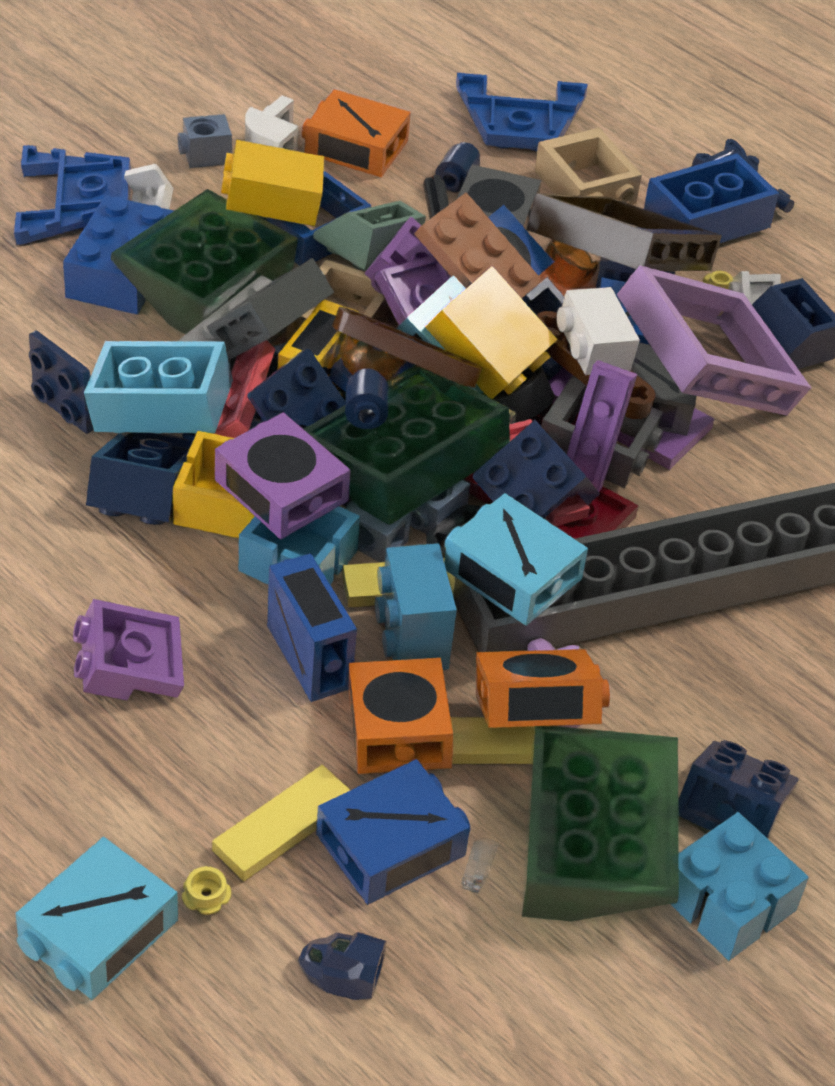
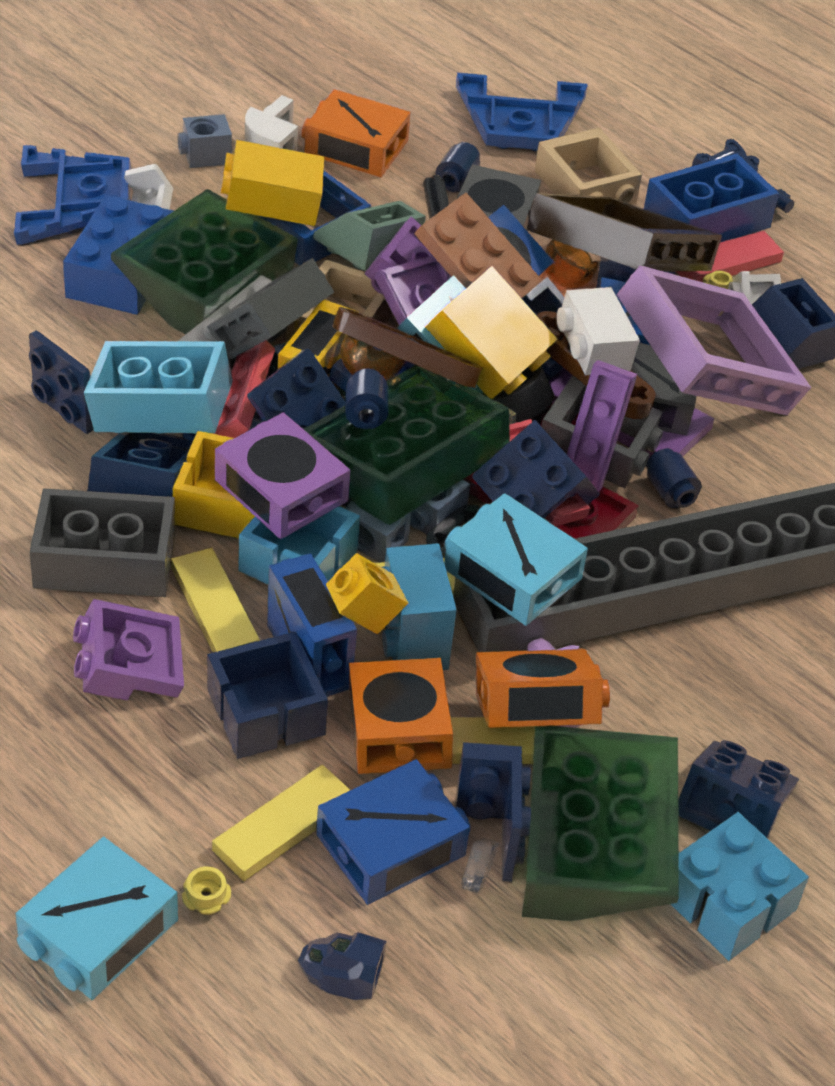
none -> dark grey brick [29,488,175,597]
none -> light yellow tile [171,548,260,652]
none -> dark blue piece [207,631,328,759]
none -> yellow brick [326,553,408,634]
none -> dark blue bracket [455,742,531,882]
none -> dark blue brick [646,448,702,509]
none -> coral tile [676,231,784,283]

